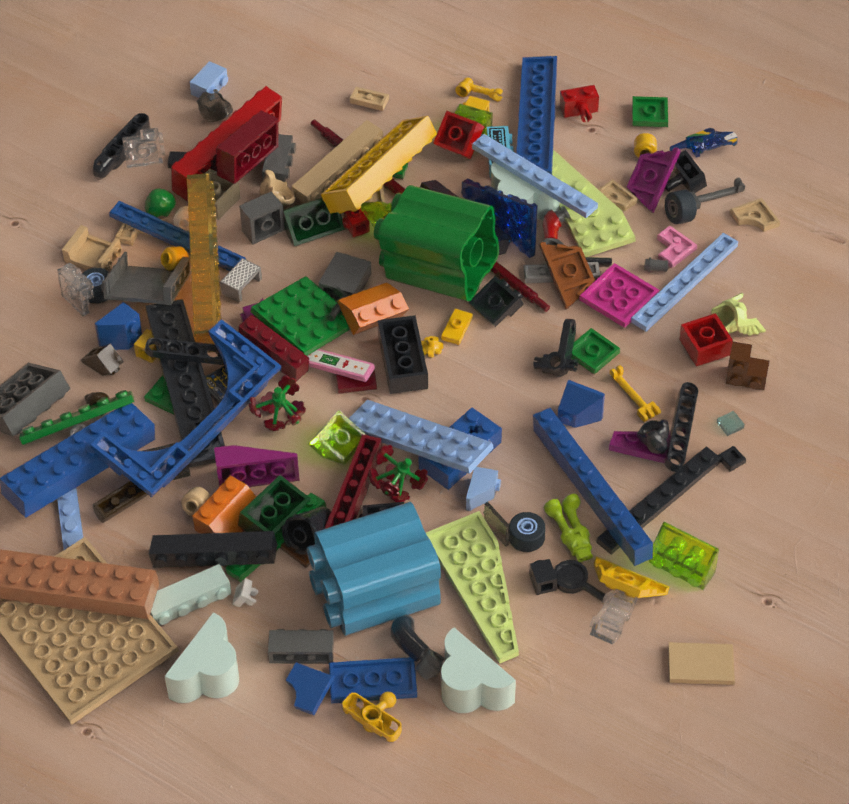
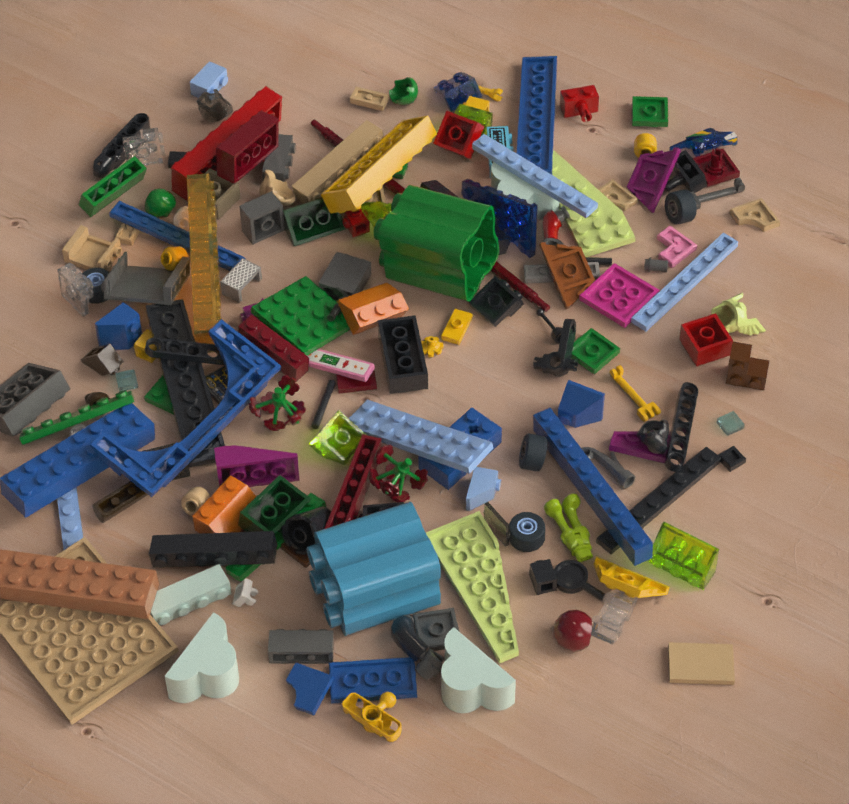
none -> green brick [78,156,147,217]
none -> clear light blue tile [115,369,138,392]
none -> black bar [311,380,336,429]
none -> green hair [389,77,418,105]
none -> dark grey tile [413,608,459,651]
none -> clear blue bracket [434,72,482,112]
none -> black wheel [519,433,547,471]
none -> black hinge [536,309,562,344]
none -> dark red helmet [554,609,592,652]
none -> dark grey plant [581,447,636,488]
none -> dark red plate [693,148,740,187]

